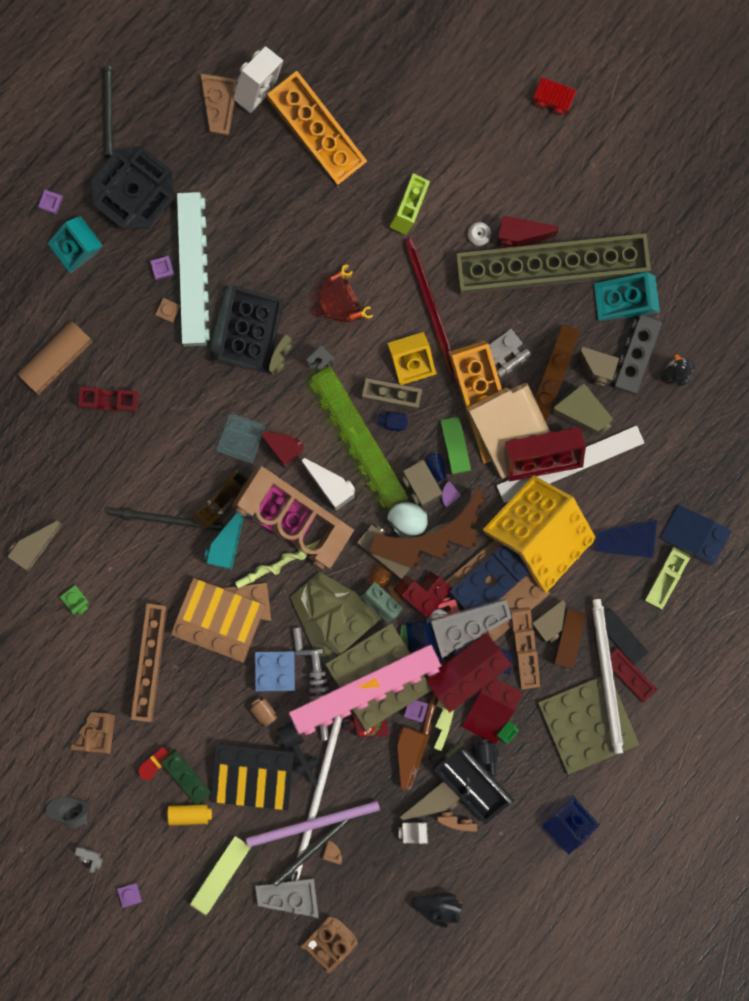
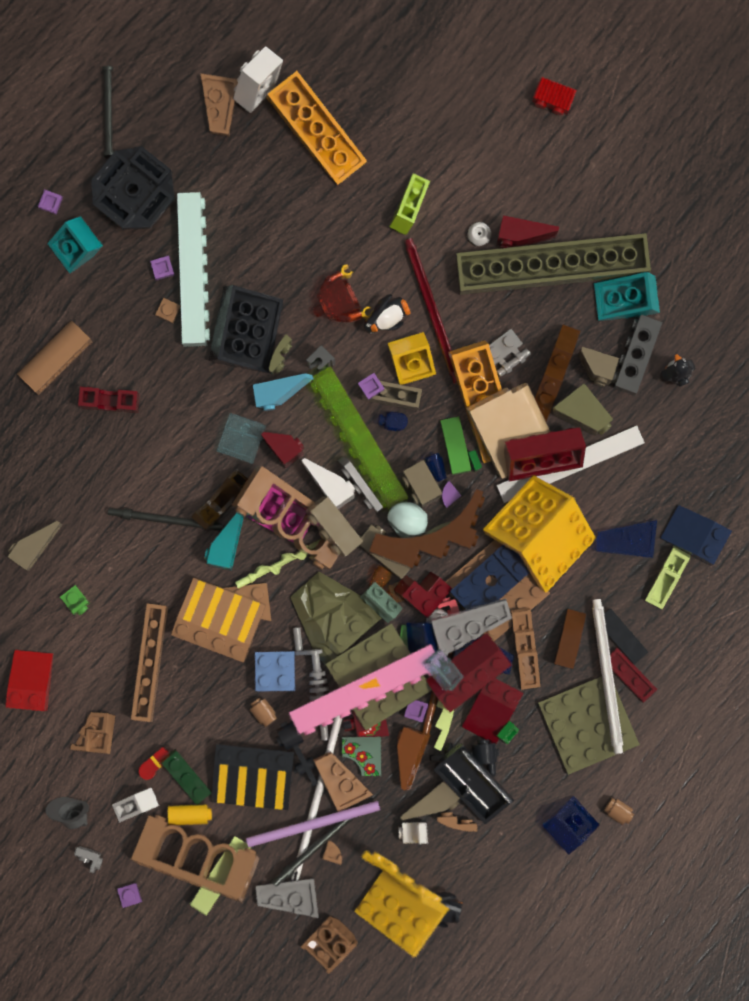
dark tan slope [532,600,566,643] -> none
none -> red slope [6,650,54,711]
none -> white slope [112,788,159,823]
none -> medium nougat fence [131,815,259,903]
none -> medium azure slope [253,373,313,411]
none -> dark tan brick [305,497,363,556]
none -> medium nougat wing [314,751,373,812]
none -> light grey wing [337,456,383,511]
none -> sand green tile [342,737,381,776]
none -> yellow bracket [354,851,449,957]
none -> medium lavender plate [358,373,385,400]
none -> animal [364,294,411,334]
none -> clear light blue slope [422,649,464,691]
none -> green tile [468,450,482,472]
none -> medium nougat brick [604,798,634,825]

